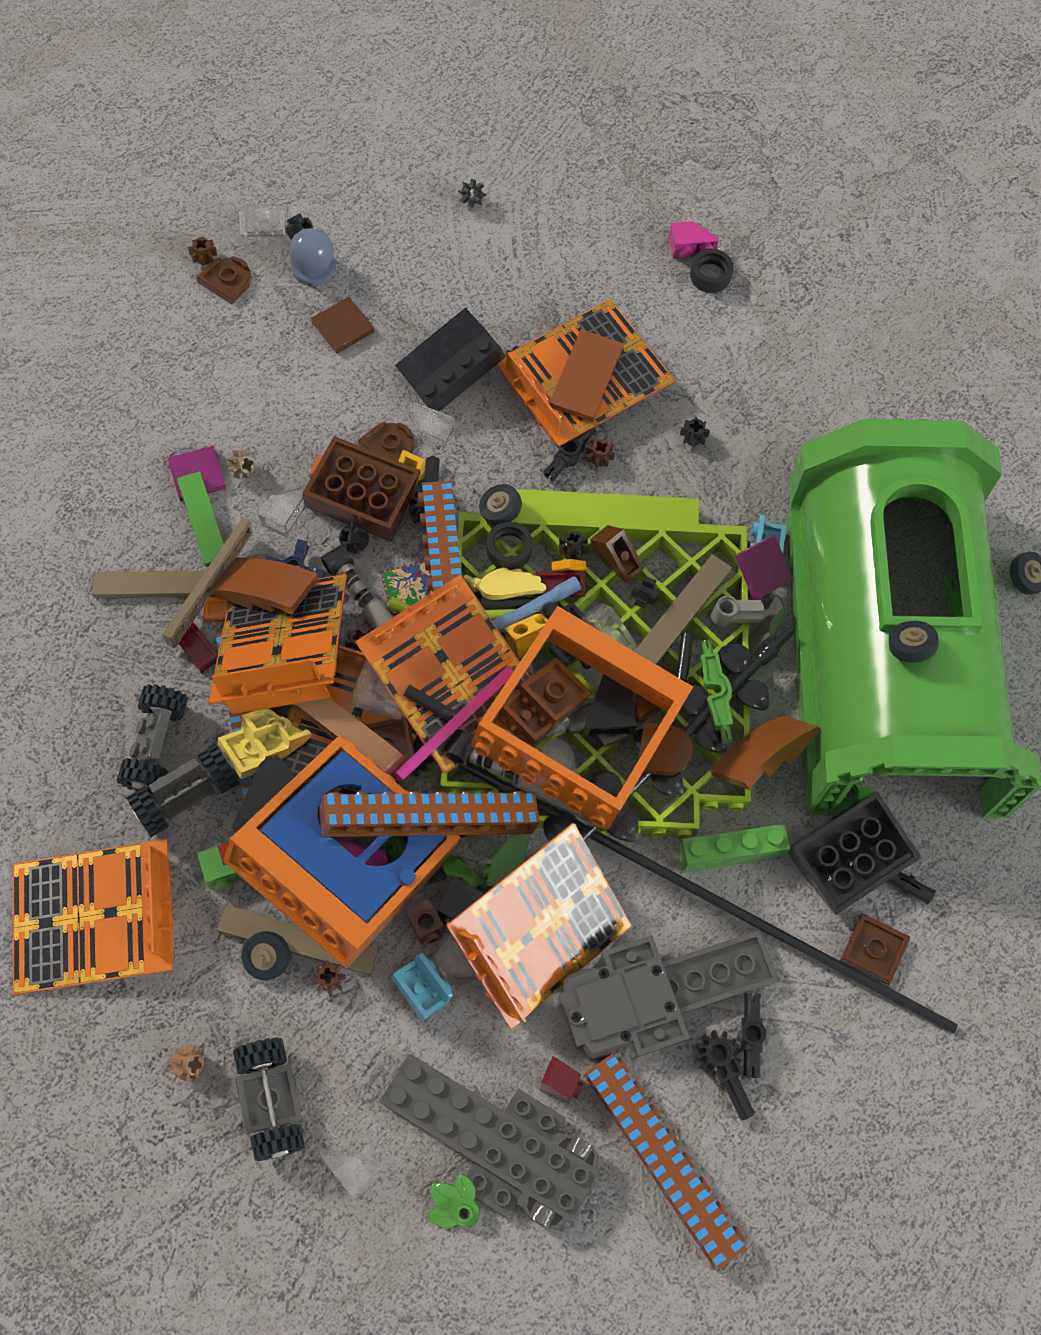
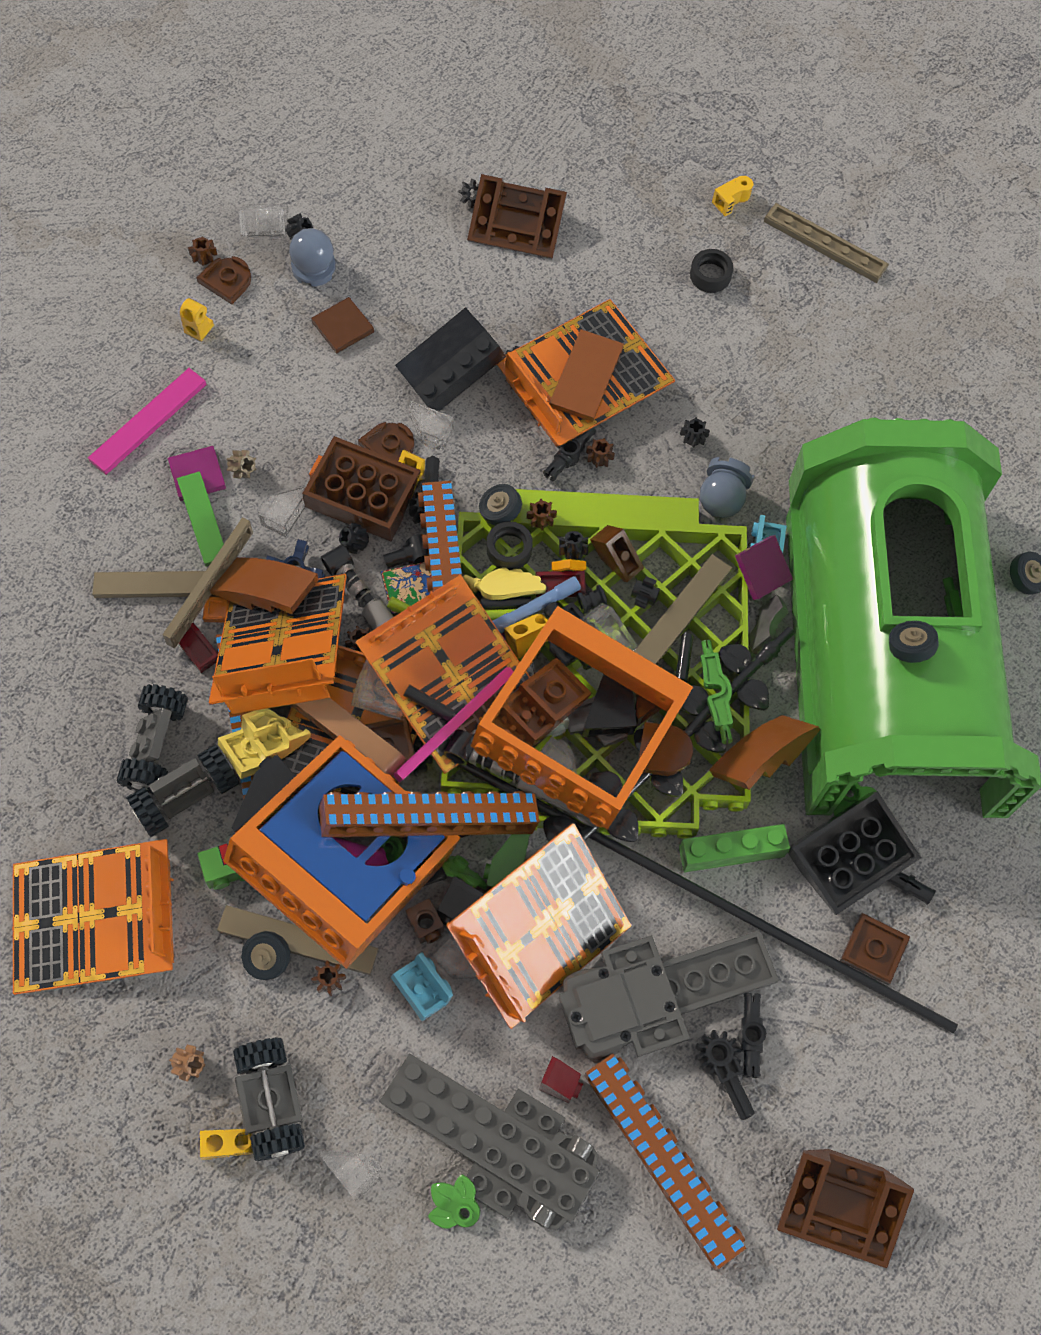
dark pink slope [669,221,719,258] -> none
light grey piece [711,596,764,627] -> none
none -> dark pink tile [88,368,207,475]
none -> yellow leg [180,298,214,341]
none -> yellow leg [200,1129,253,1160]
none -> black pin [383,534,429,569]
none -> reddish brown slope [467,174,567,259]
none -> reddish brown gear [526,499,557,531]
none -> black bush [577,585,608,614]
none -> sand blue tile [699,457,755,518]
none -> yellow leg [712,176,754,216]
none -> dark tan tile [764,203,889,283]
none -> reddish brown slope [777,1149,914,1268]

